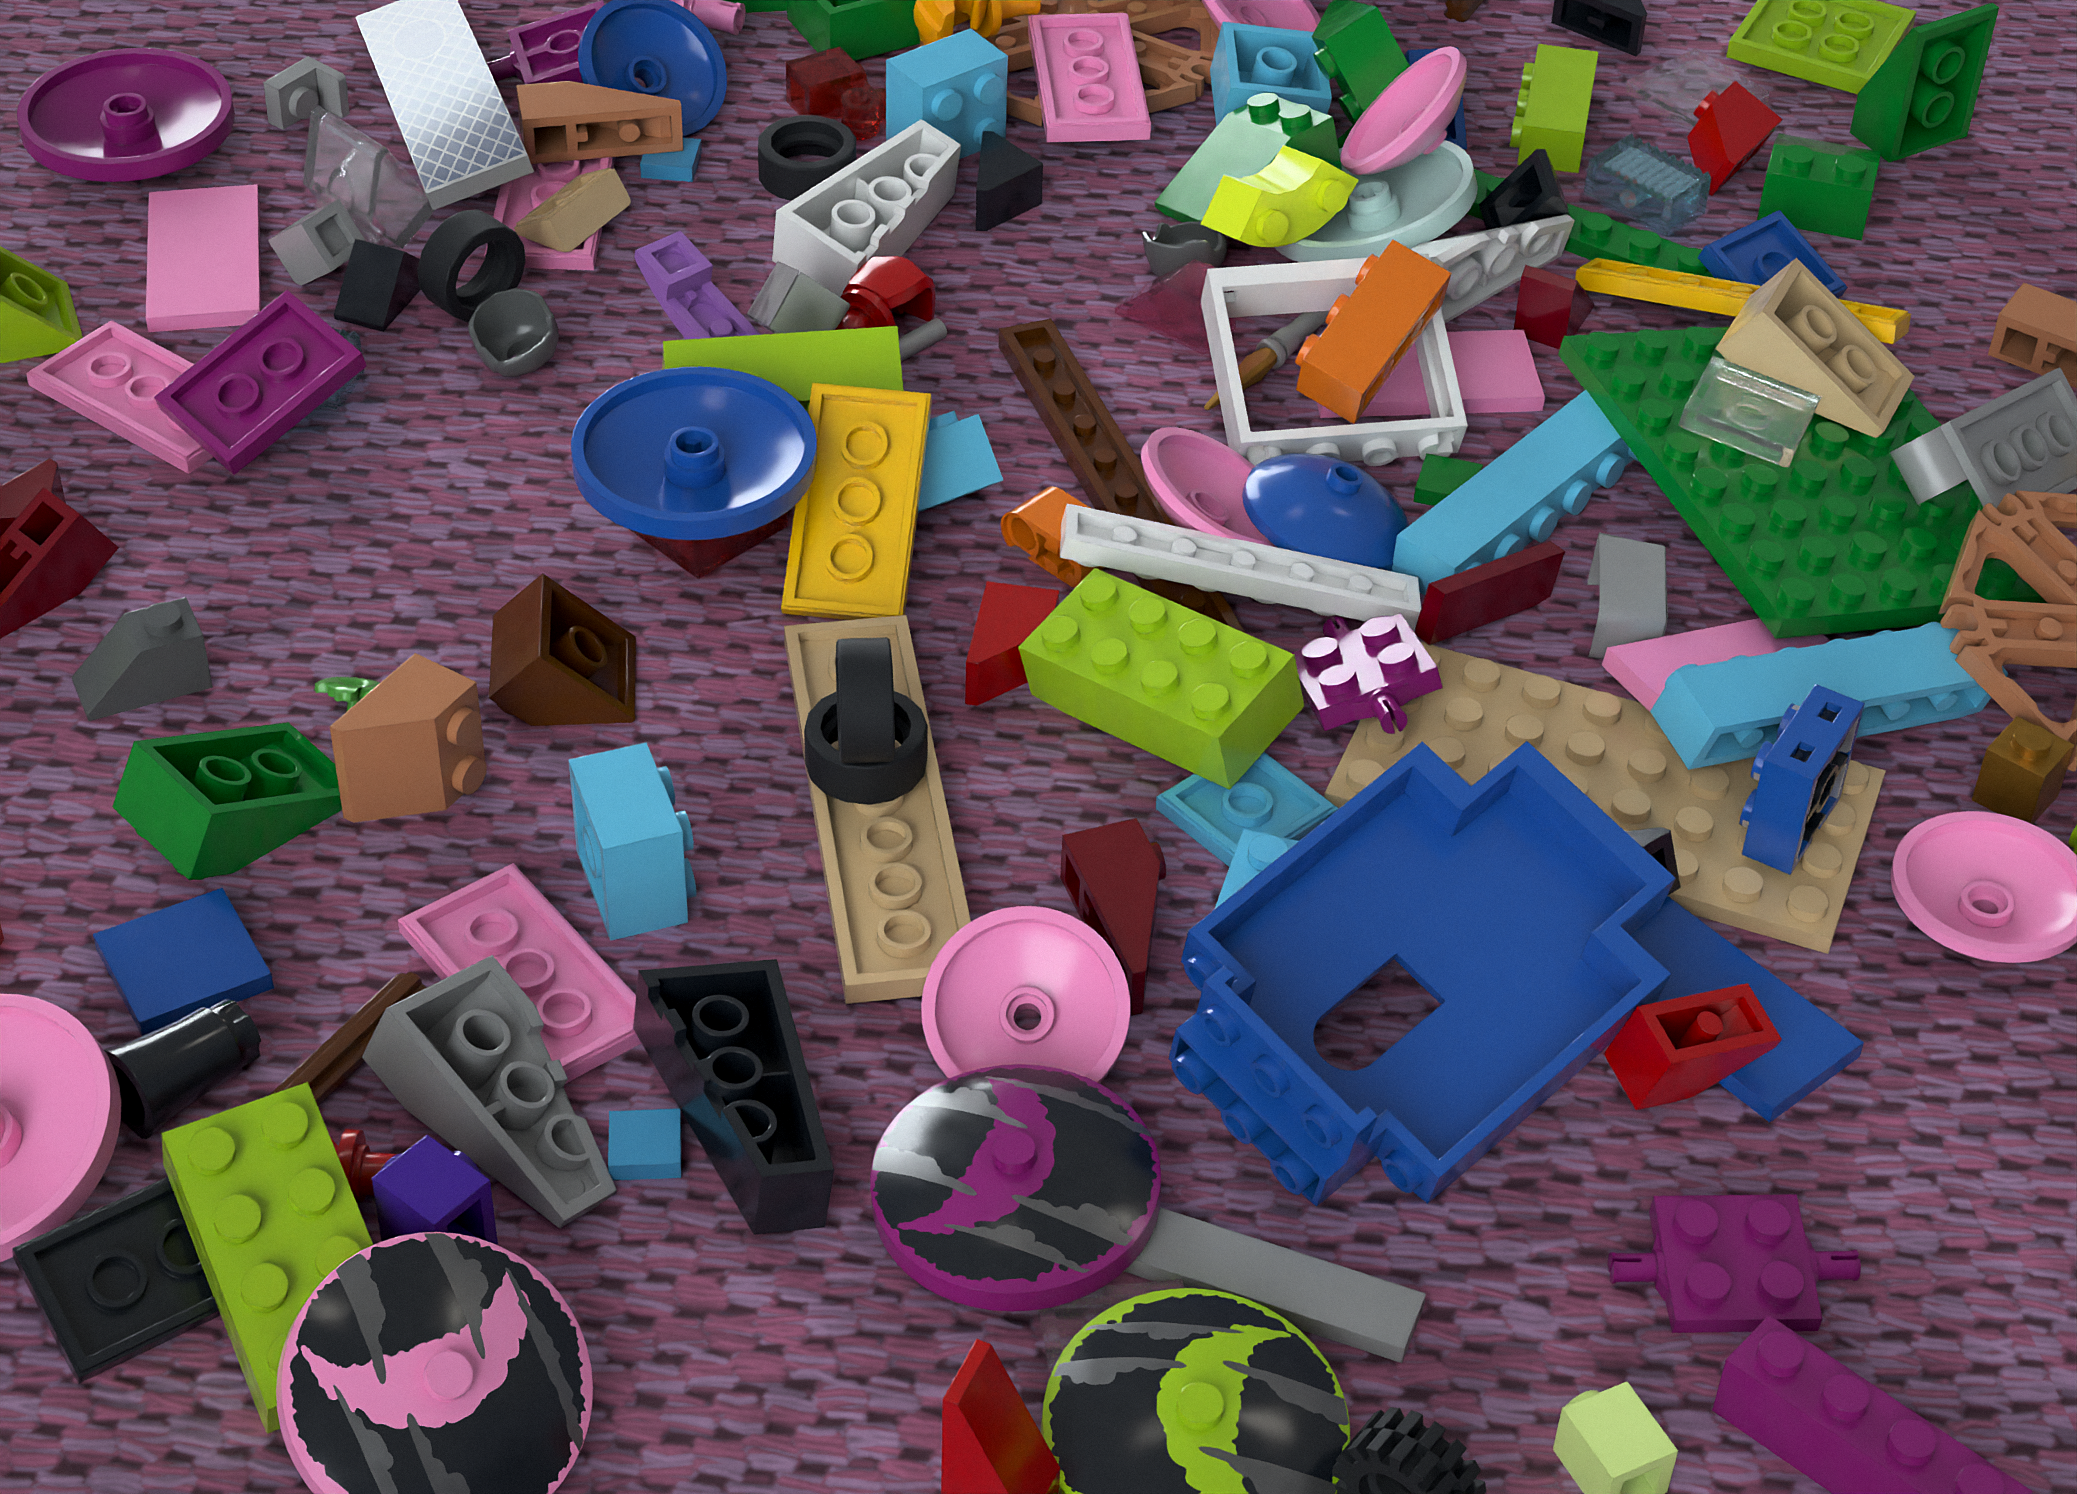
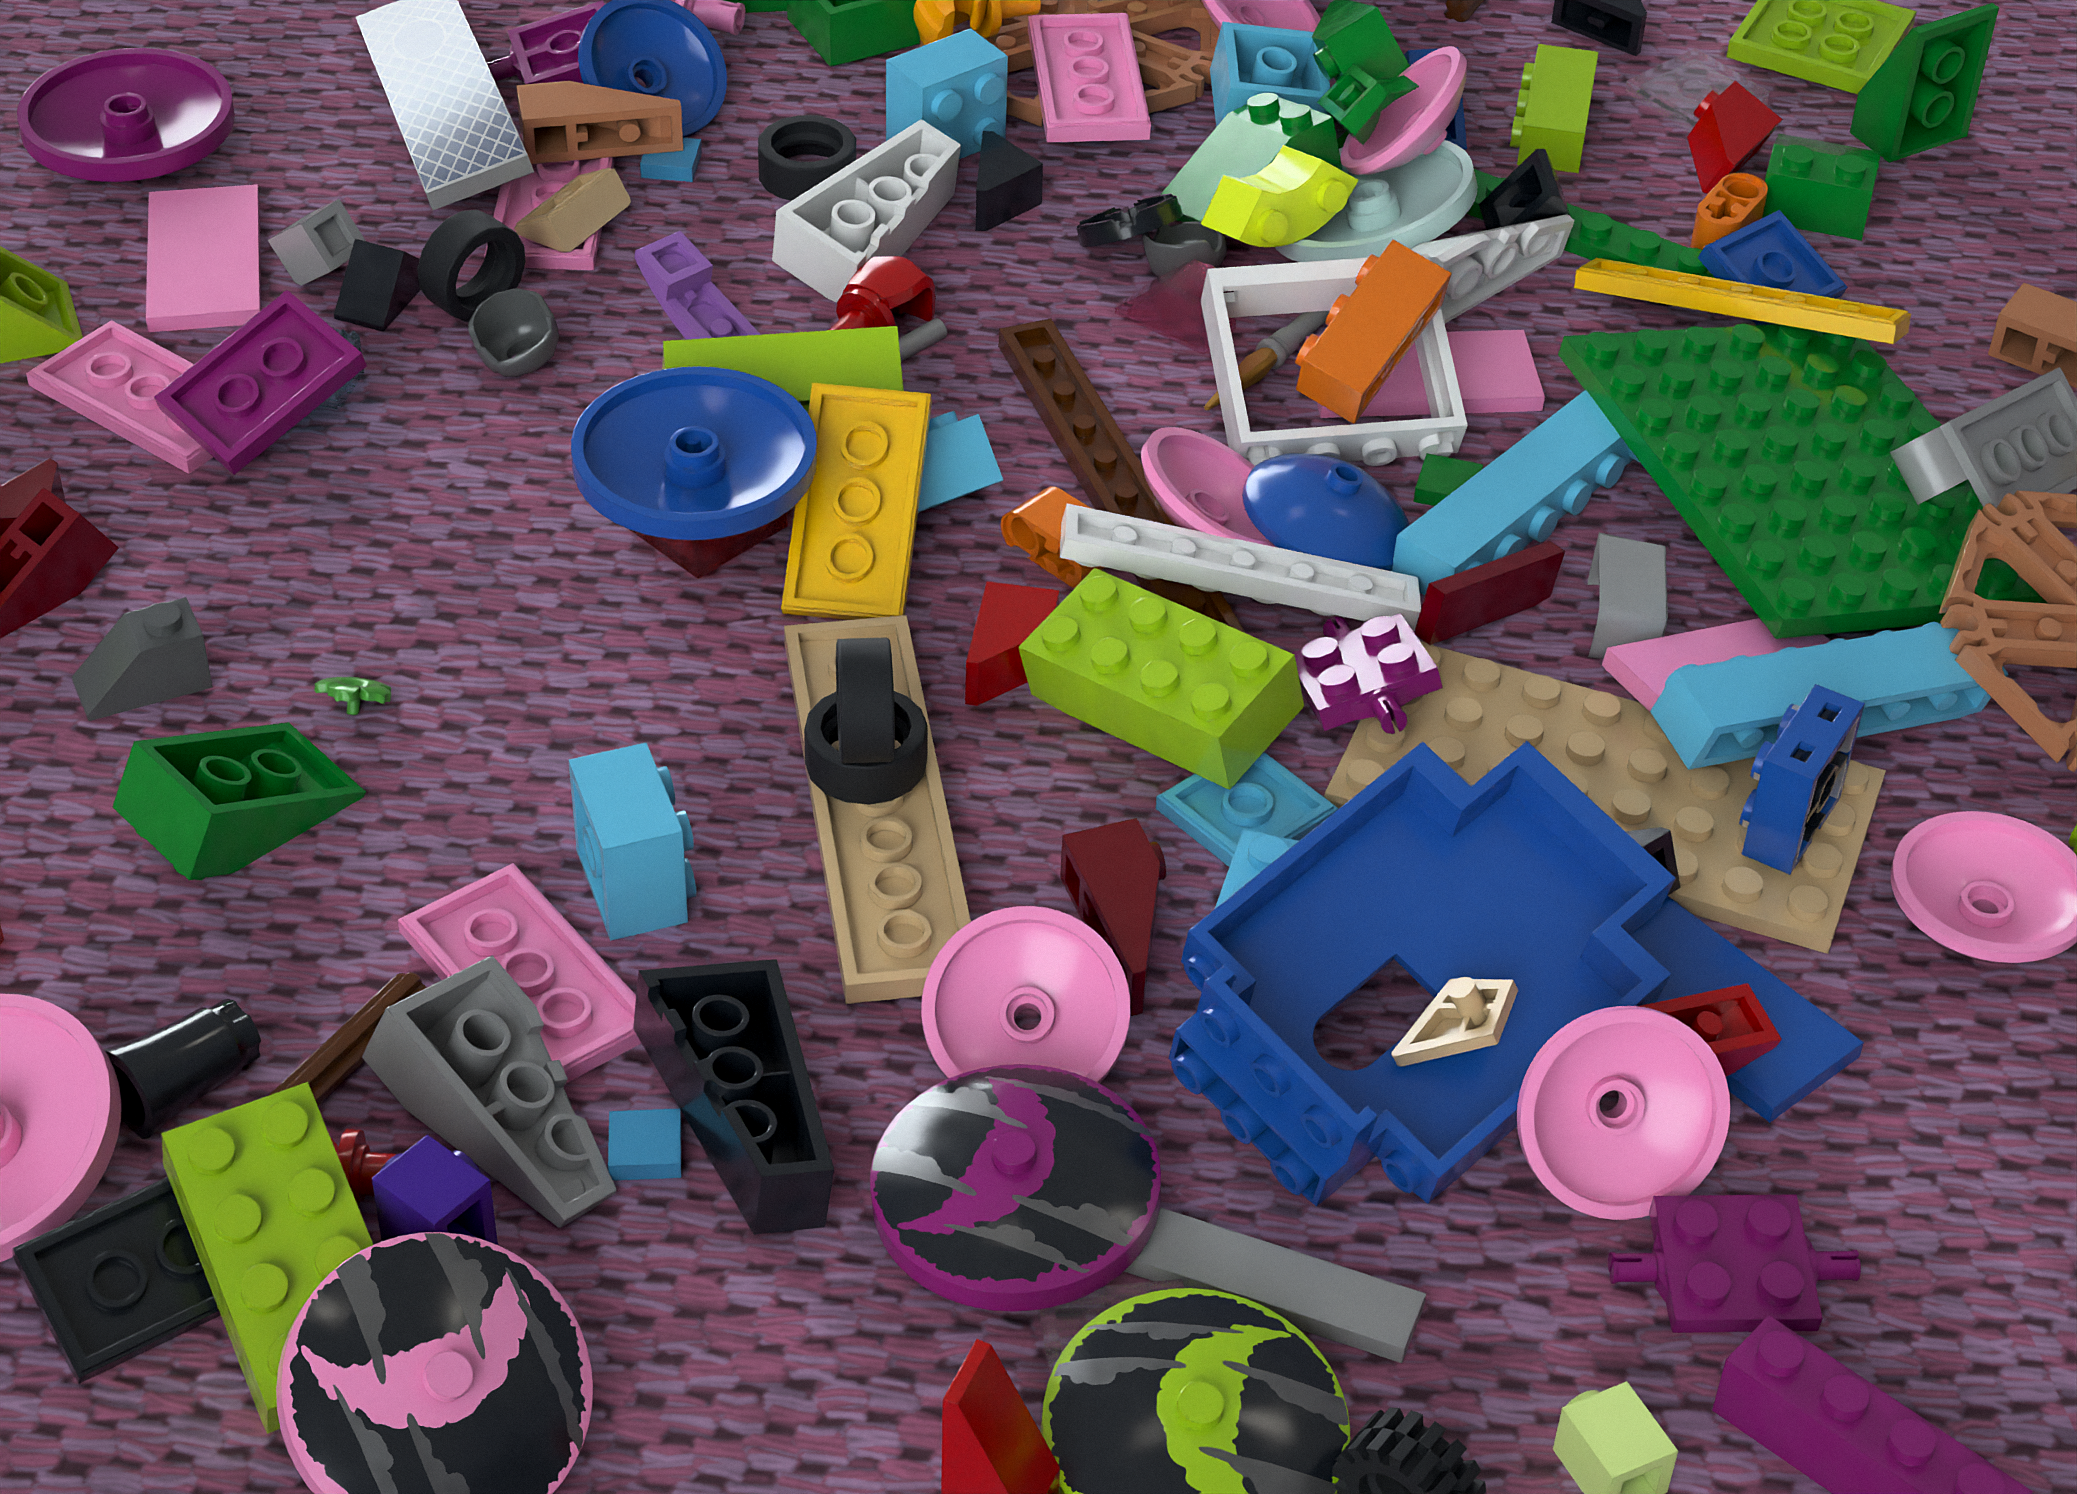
blue tile [93,888,274,1036] -> none
light grey bracket [263,56,350,130] -> none
clear slope [303,105,435,250] -> none
nougat slope [330,653,487,823] -> none
reddish brown slope [489,573,636,726] -> none
light grey piece [747,261,851,334] -> none
clear red brick [786,47,886,140] -> none
dark red slope [1513,264,1594,349] -> none
clear light blue brick [1583,133,1711,238] -> none
clear tile [1678,356,1821,468] -> none
tan slope [1716,258,1915,438] -> none
pearl gold brick [1972,716,2074,824] -> none
none -> black tile [1076,193,1183,247]
none -> green slope [1317,64,1419,145]
none -> tan piece [1391,977,1518,1067]
none -> bright pink dish [1517,1006,1730,1220]
none -> orange beam [1690,173,1768,250]

